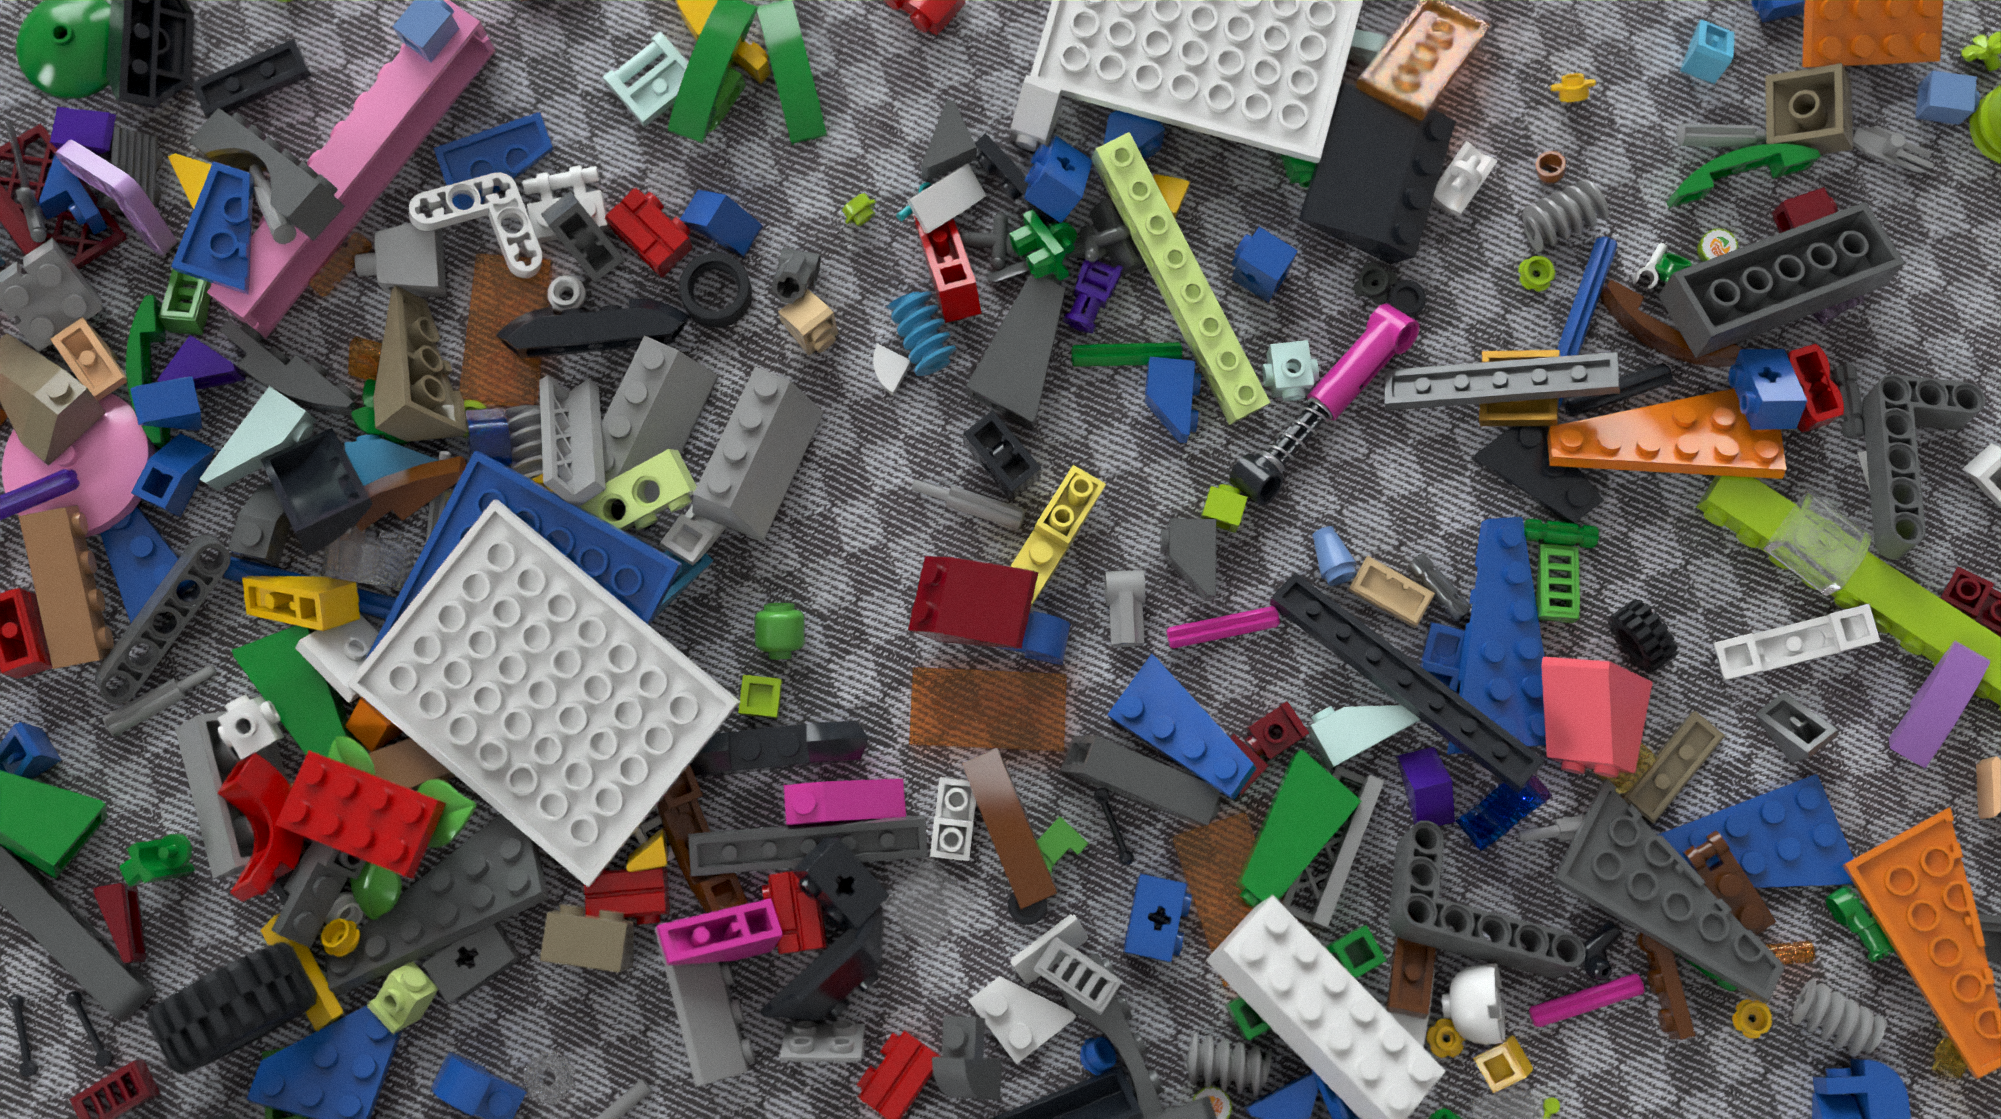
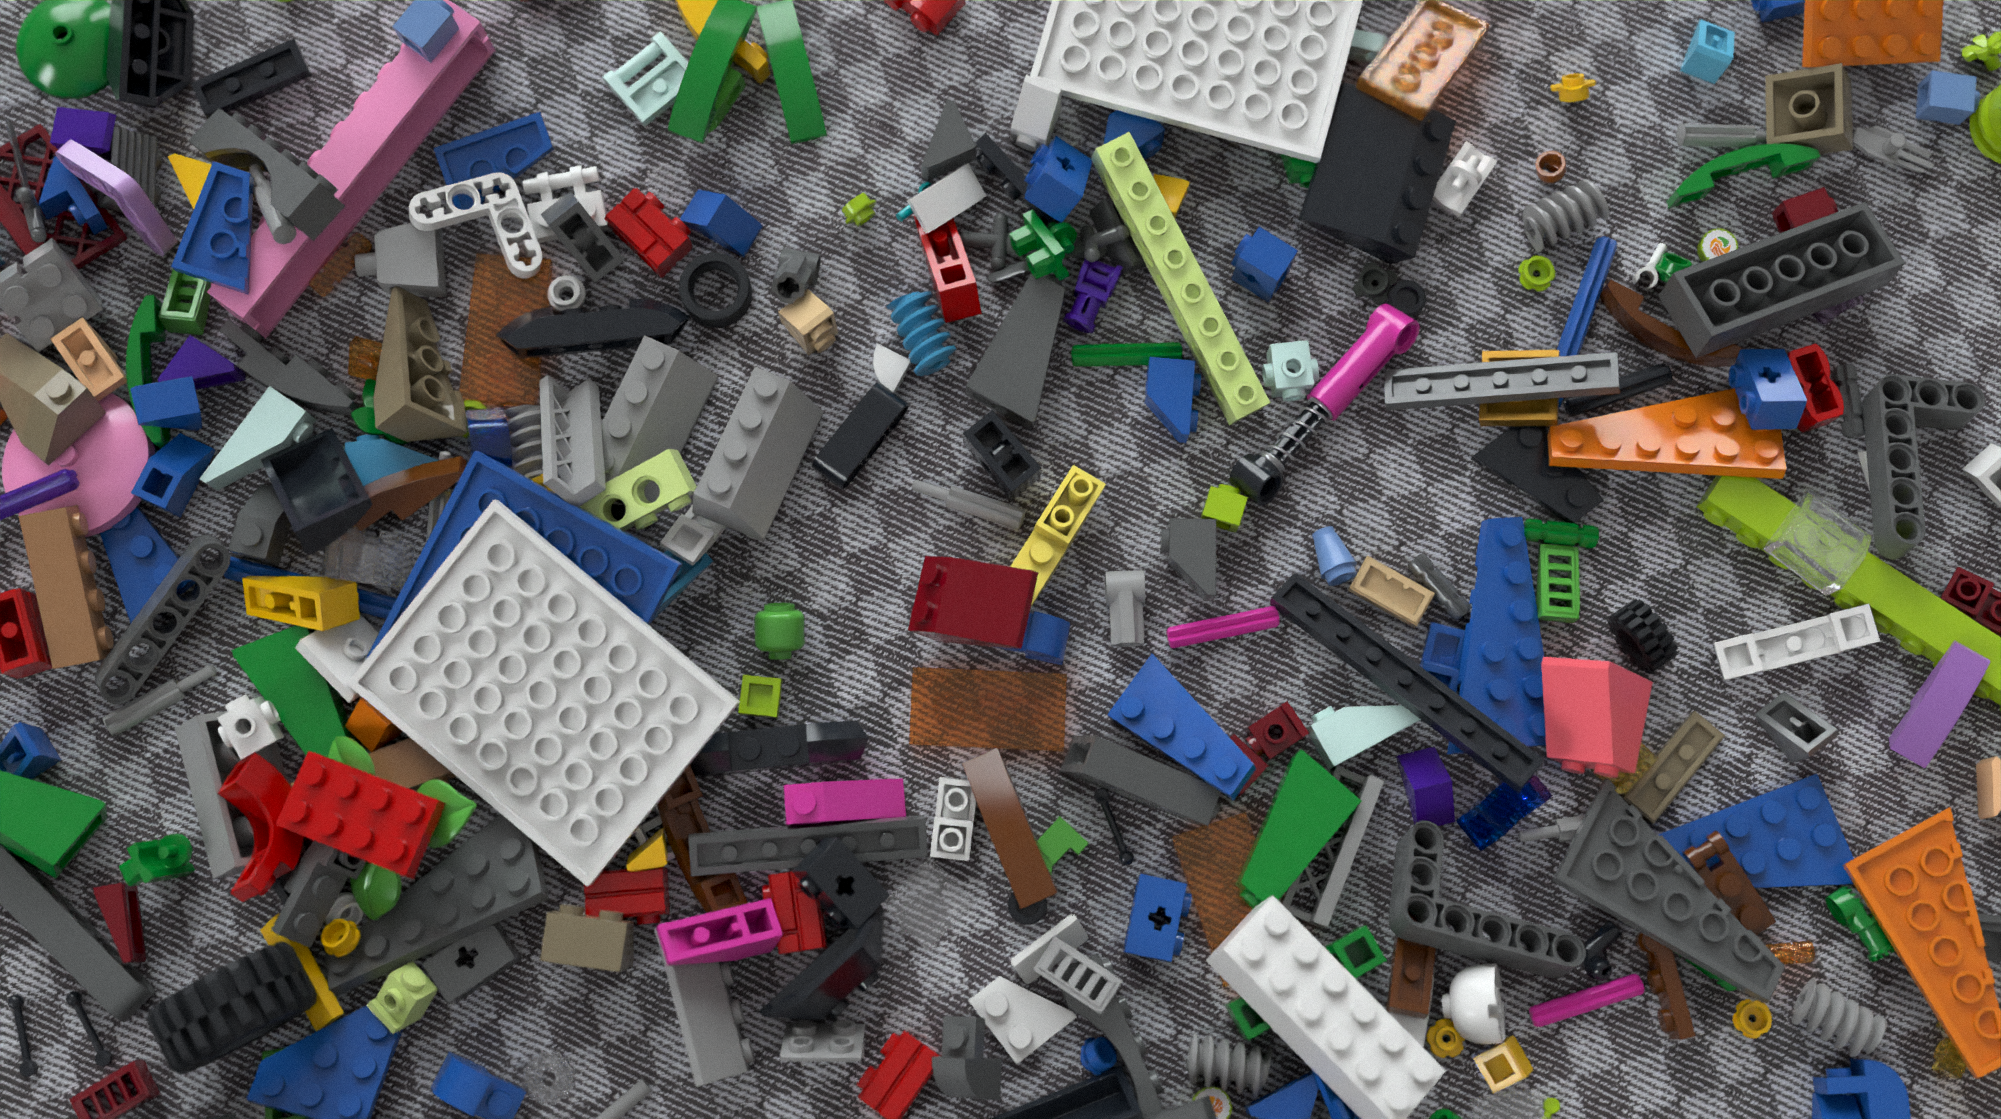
none -> black beam [812,381,910,490]

